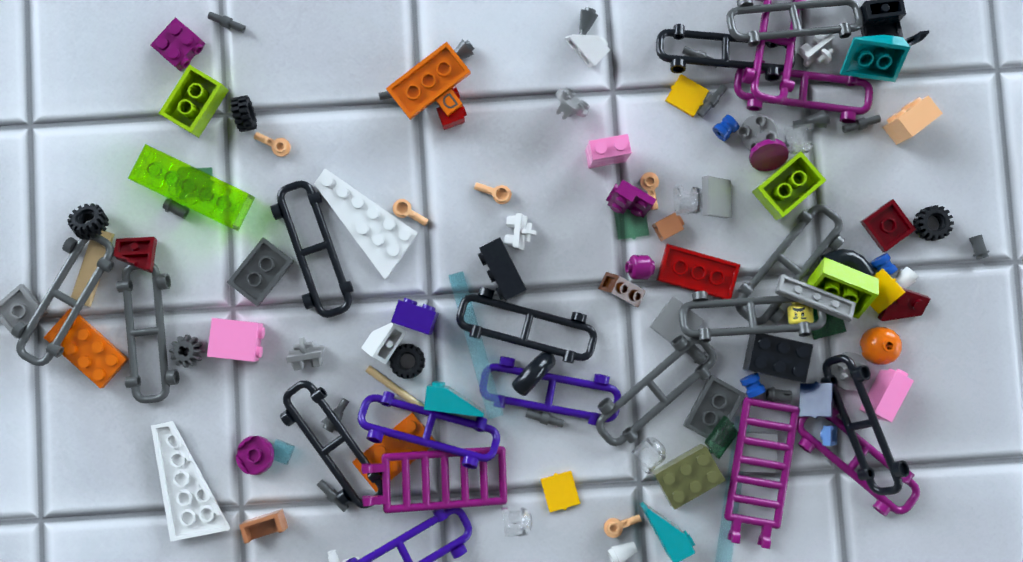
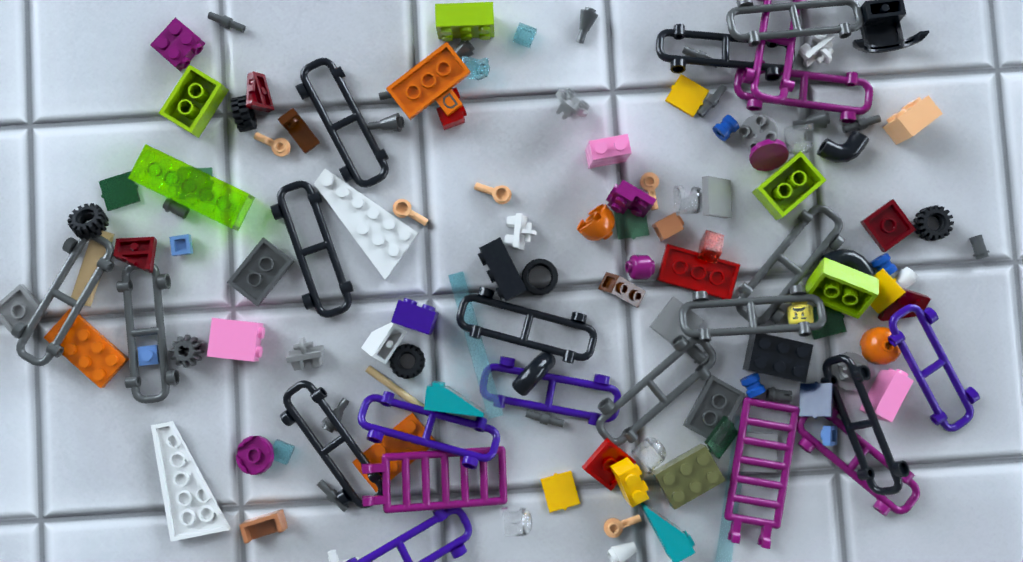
white slope [564,34,610,67] -> none
light grey tile [775,274,856,322] -> none
teal slope [840,35,910,82] -> none
none -> clear green piece [99,171,141,211]
none -> medium blue plate [137,345,160,366]
none -> medium blue plate [169,234,193,256]
none -> dark red wing [246,71,274,113]
none -> reddish brown bracket [278,108,320,153]
none -> black bar [295,58,389,188]
none -> dark grey cone [368,113,404,132]
none -> lime brick [435,2,494,41]
none -> clear light blue bracket [460,56,490,81]
none -> clear light blue tile [513,23,537,48]
none -> black tyre [522,259,558,295]
none -> orange cylinder [577,204,615,241]
none -> red tile [582,438,636,491]
none -> yellow brick [610,457,649,508]
none -> clear red brick [697,230,725,264]
none -> black cylinder [817,131,869,163]
none -> dark purple bar [888,304,980,432]

